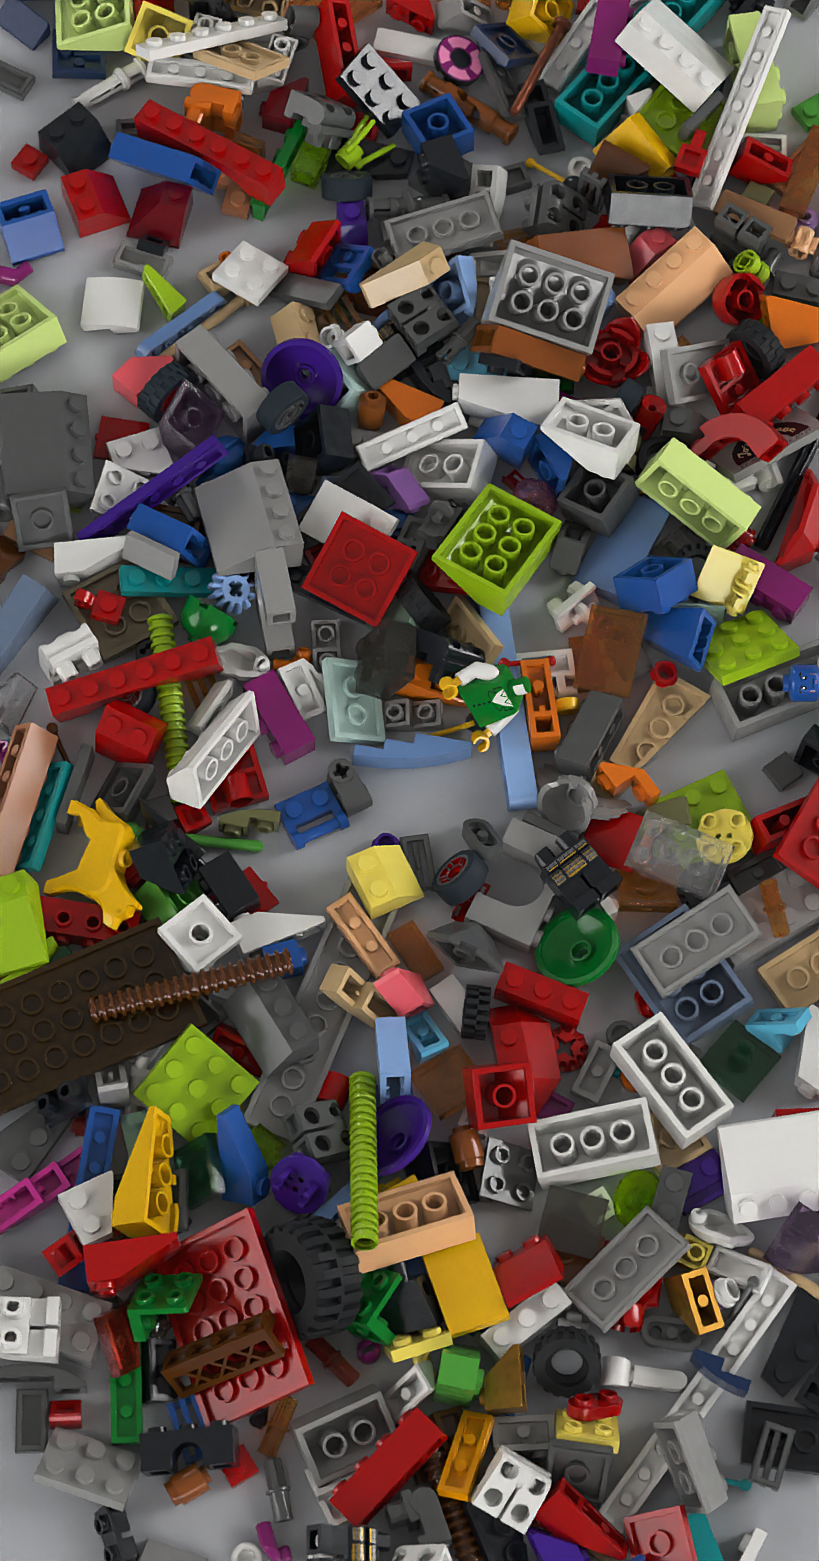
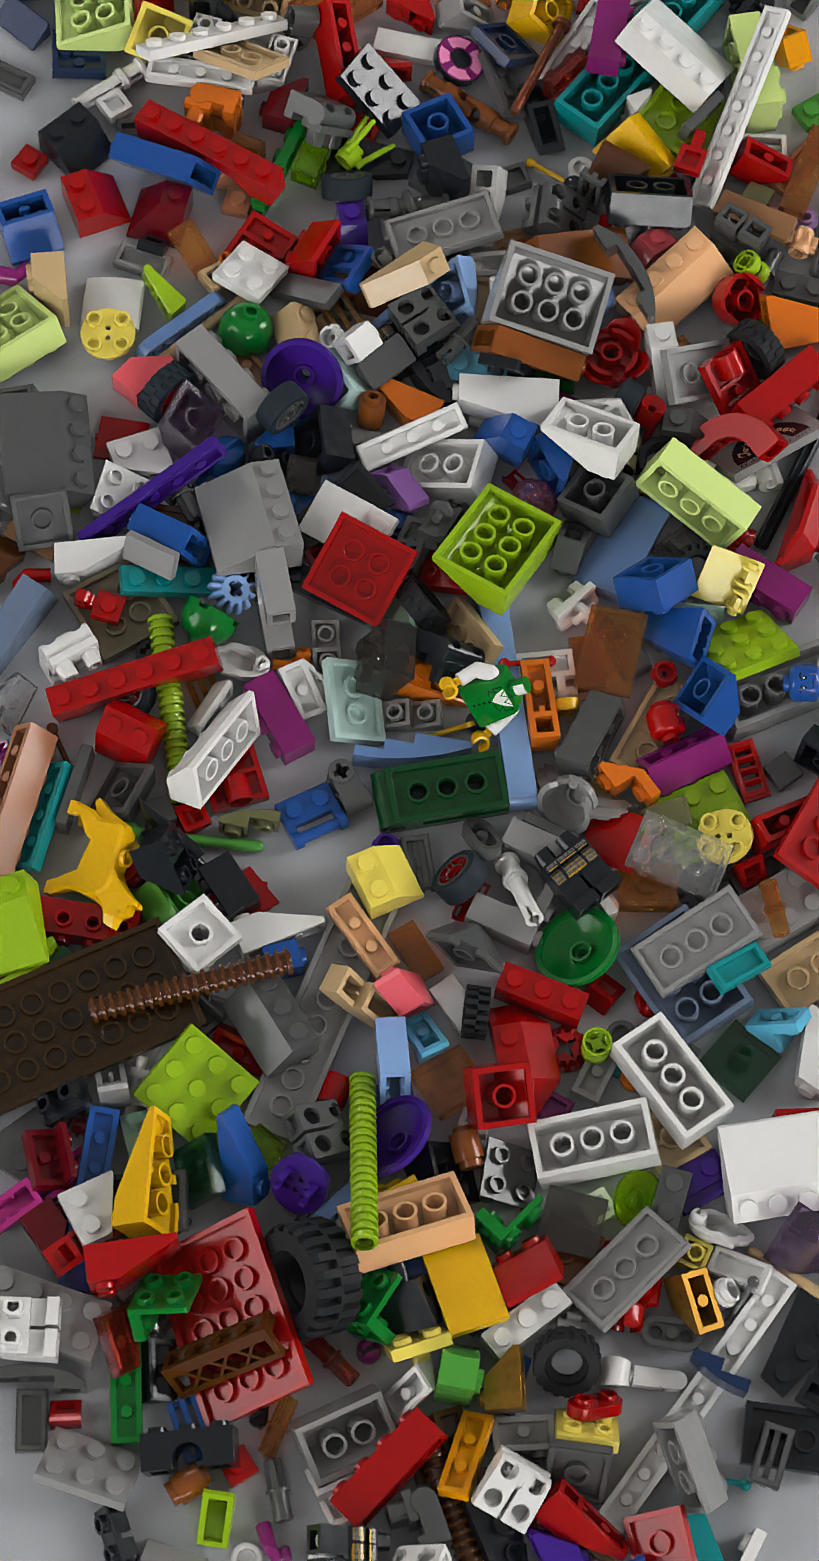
none -> red arm [12,568,51,588]
none -> dark red slope [19,1197,68,1274]
none -> dark red bracket [21,1121,78,1191]
none -> tan slope [26,251,71,327]
none -> light yellow plate [80,308,136,360]
none -> white plate [95,87,133,124]
none -> clear orange tile [167,218,218,280]
none -> lime slope [196,1489,236,1549]
none -> green cylinder [218,302,274,357]
none -> red wing [224,210,298,263]
none -> dark green hinge [370,749,510,833]
none -> green bracket [474,1195,544,1255]
none -> white pin [494,852,544,927]
none -> clear red wing [543,47,588,100]
none -> lime wheel [581,1027,613,1065]
none -> red slope [585,973,626,1016]
none -> dark grey slope [593,224,655,324]
none -> magenta brick [636,726,732,797]
none -> red head [645,700,686,745]
none -> blue slope [672,655,740,736]
none -> teal tile [705,940,772,995]
none -> red slope [727,738,771,805]
none -> red slope [730,852,769,890]
none -> light orange slope [774,24,813,71]

